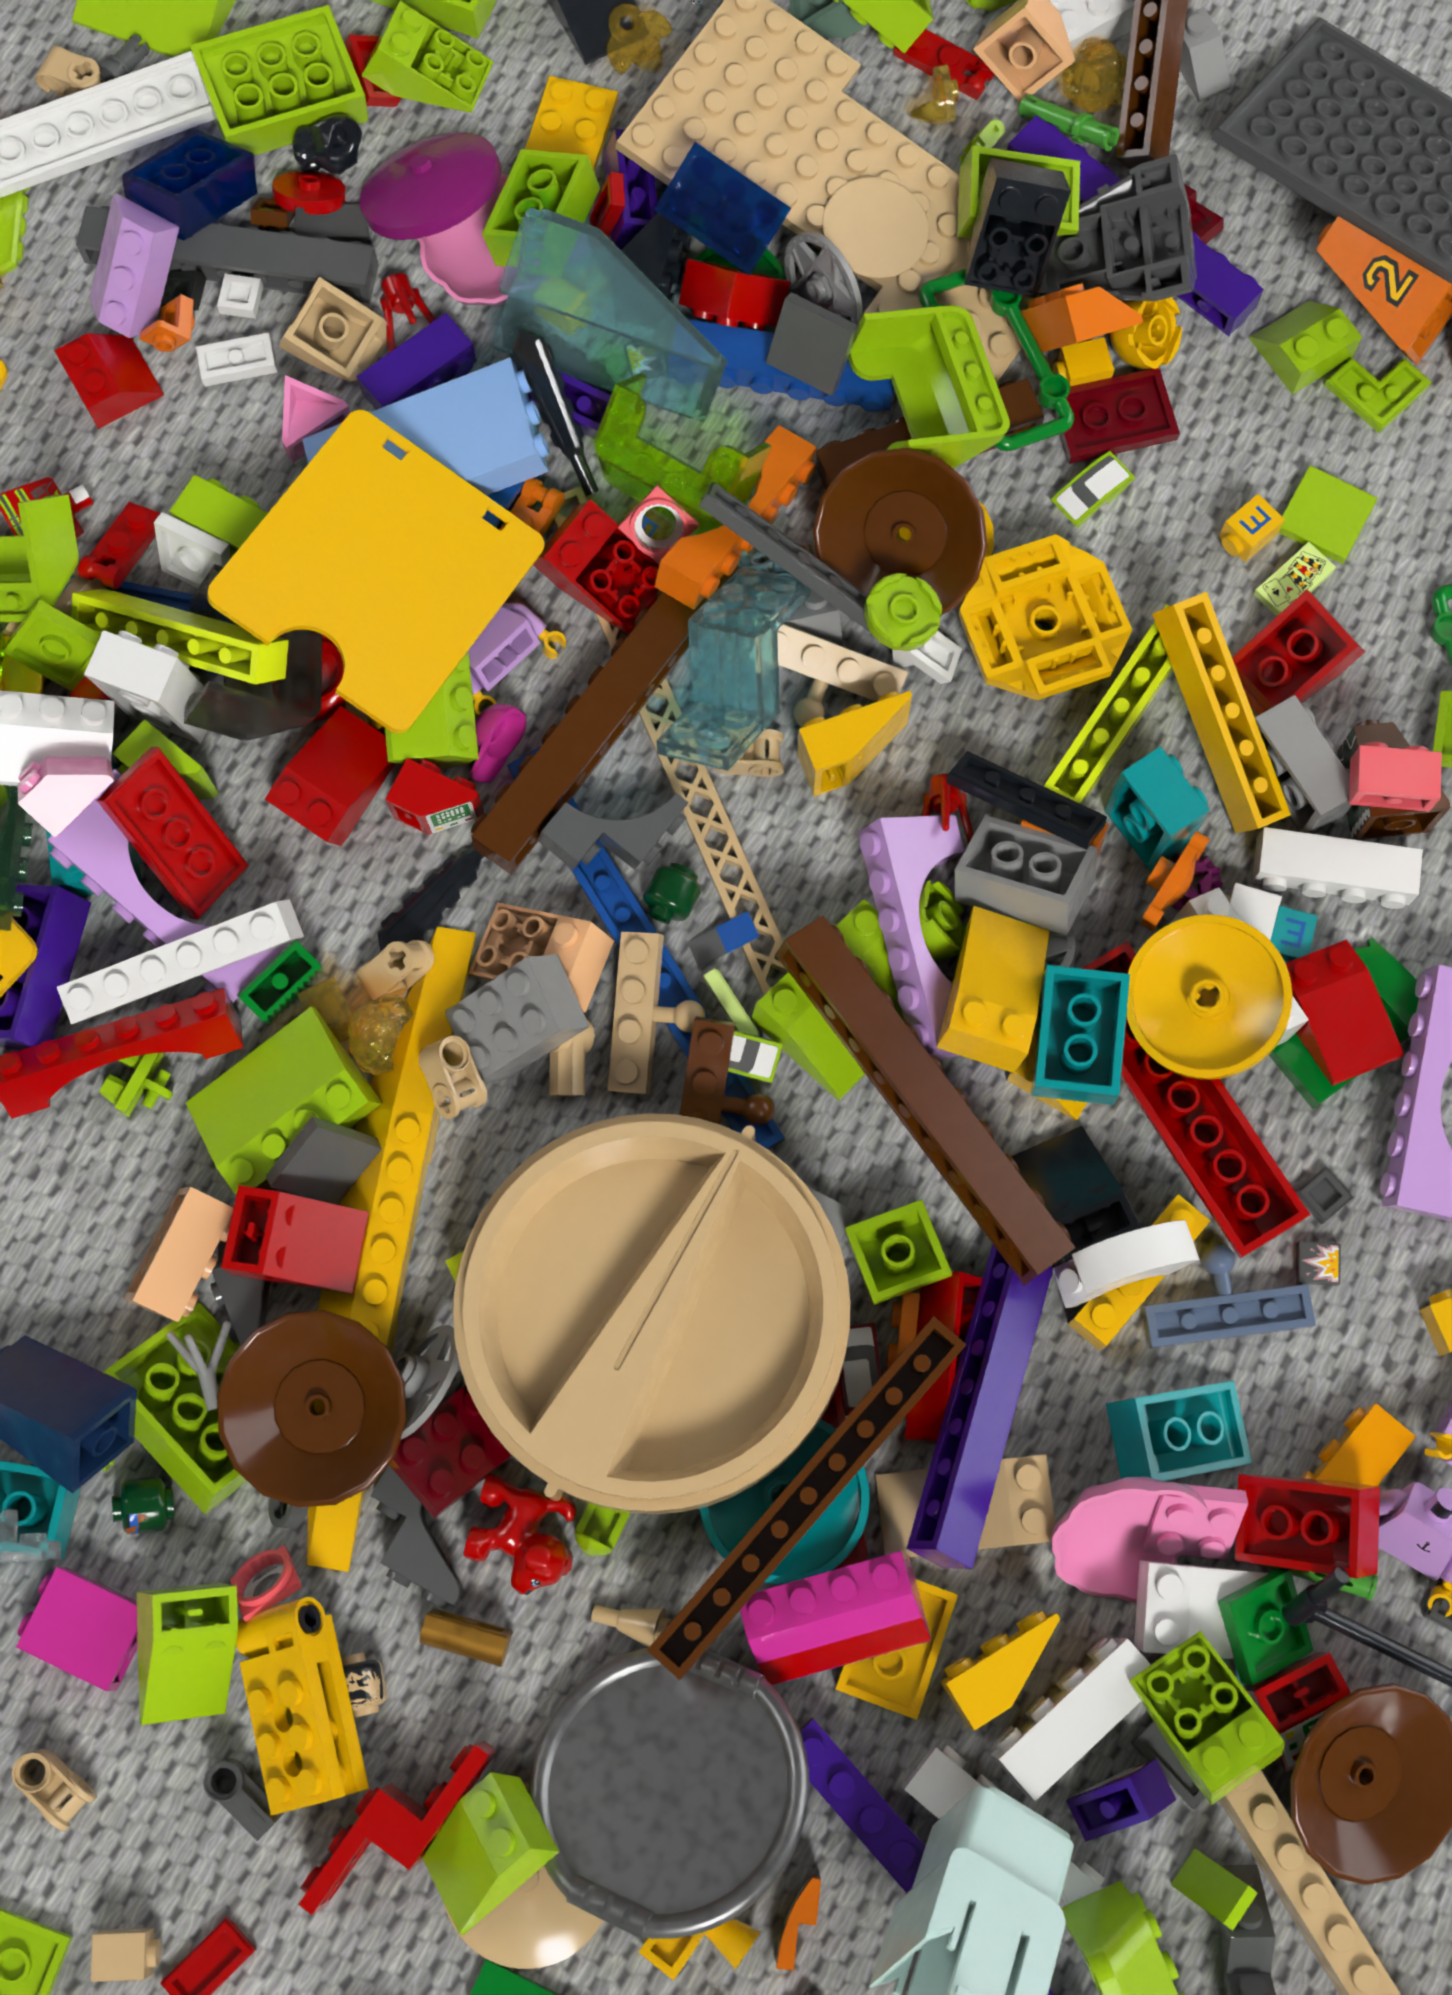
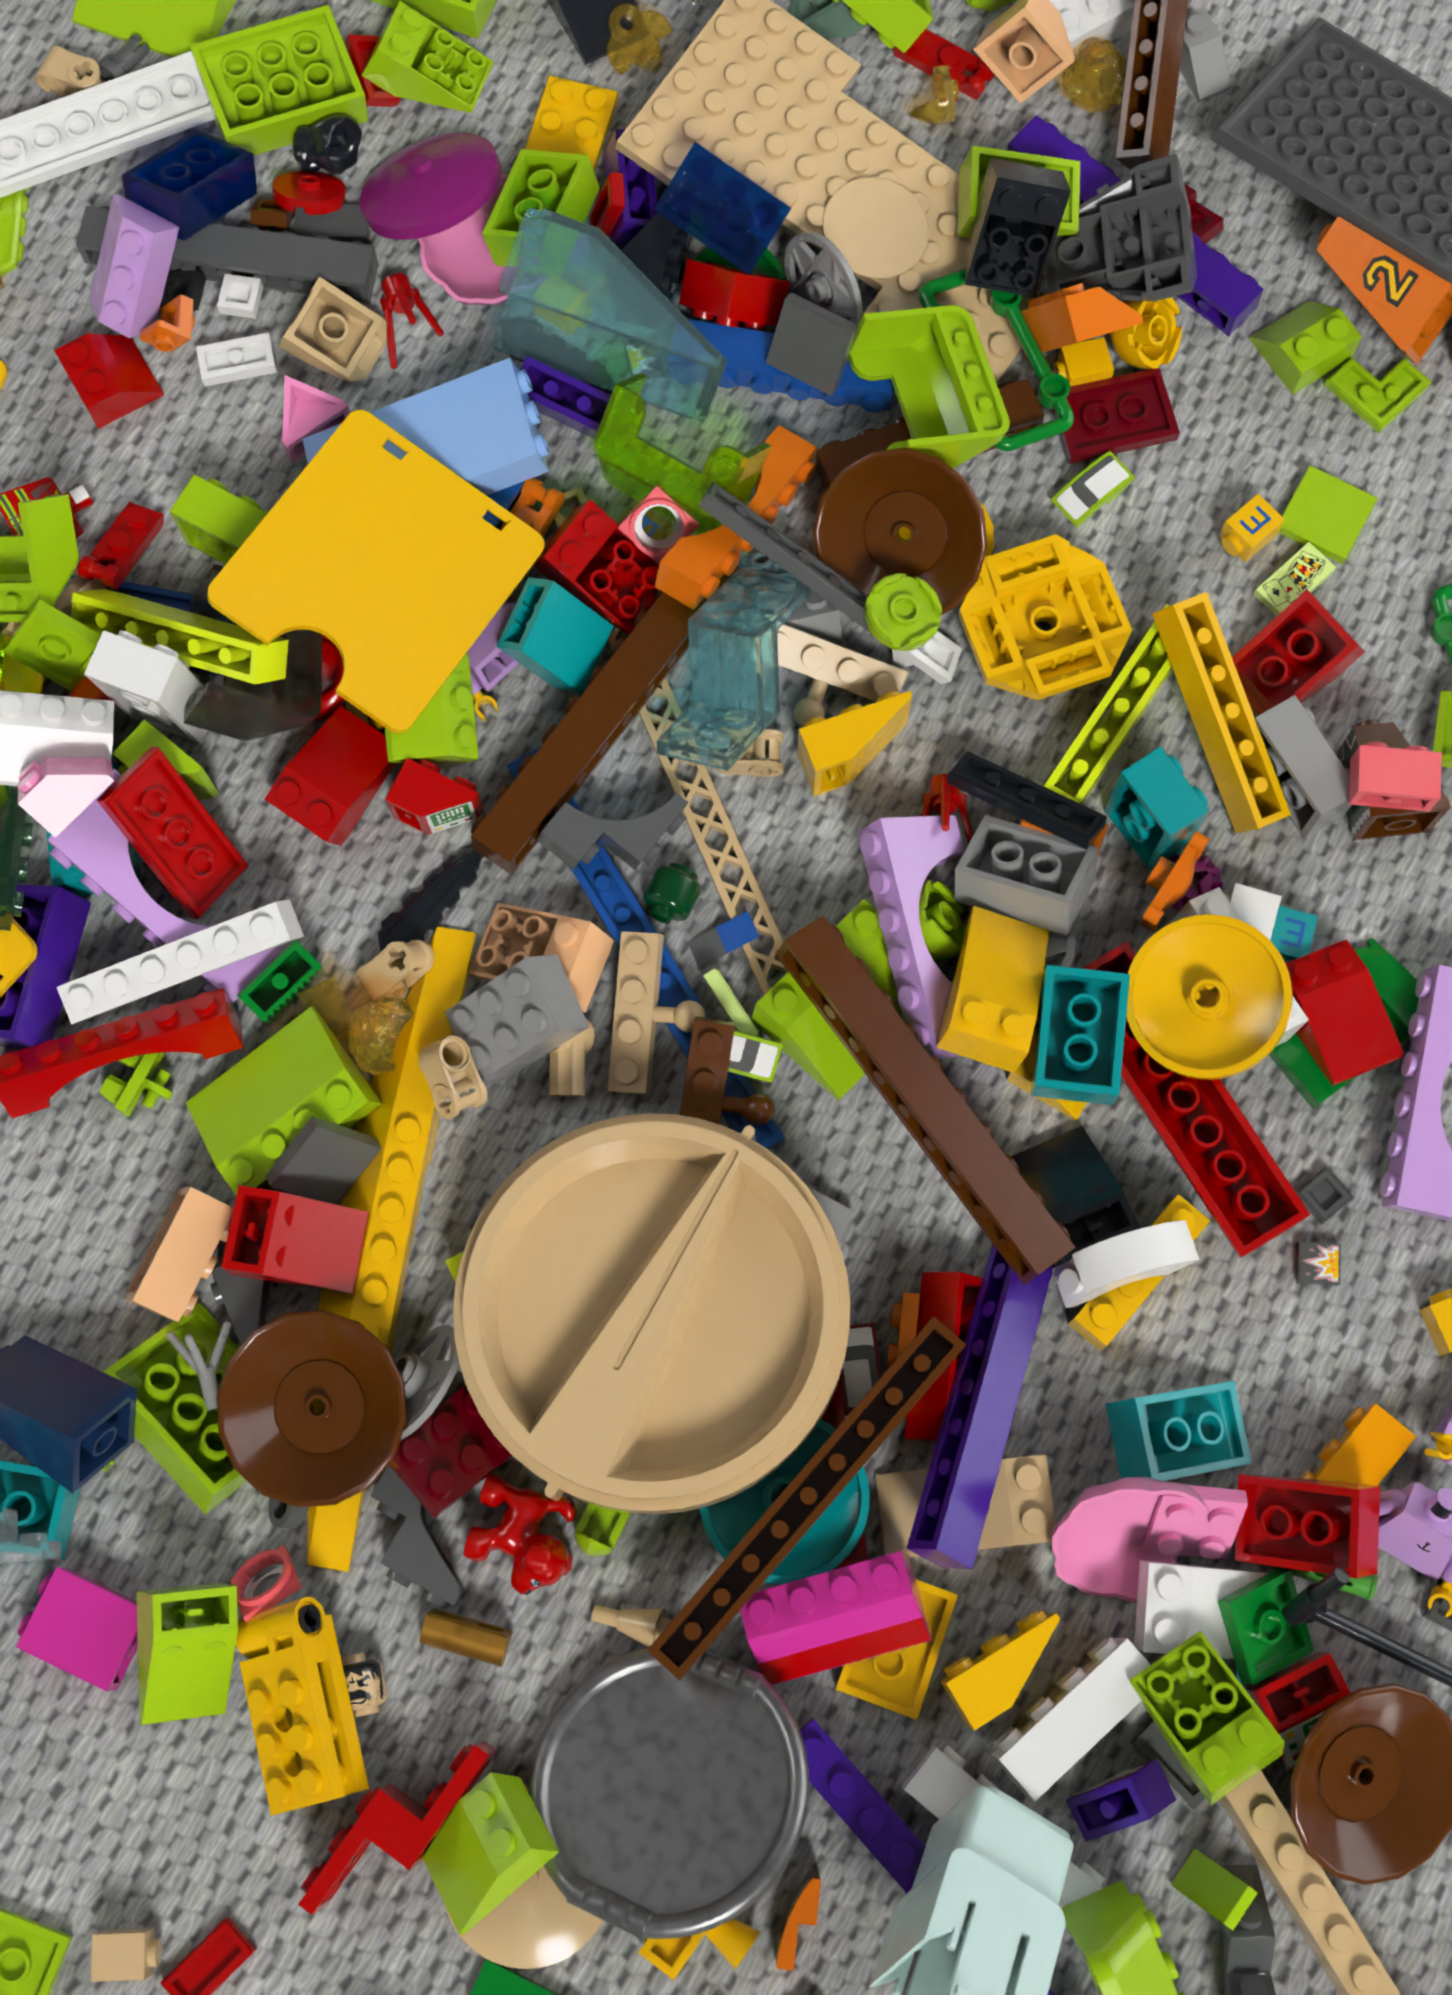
tan piece [12,1749,97,1832] -> none
dark green head [111,1476,174,1535] -> none
white tile [154,512,231,592] -> none
dark grey piece [203,1758,285,1841] -> none
dark purple brick [356,313,477,410] -> none
dark pink cap [469,703,527,783] -> none
black sword [511,328,599,496] -> none
lime slope [845,1199,952,1305] -> none
lime piece [959,119,1005,164] -> none
bright green pin [1019,94,1119,151] -> none
sand blue plate [1142,1243,1316,1349] -> none
white brick [1252,827,1423,909] -> none
none -> teal brick [496,577,614,695]

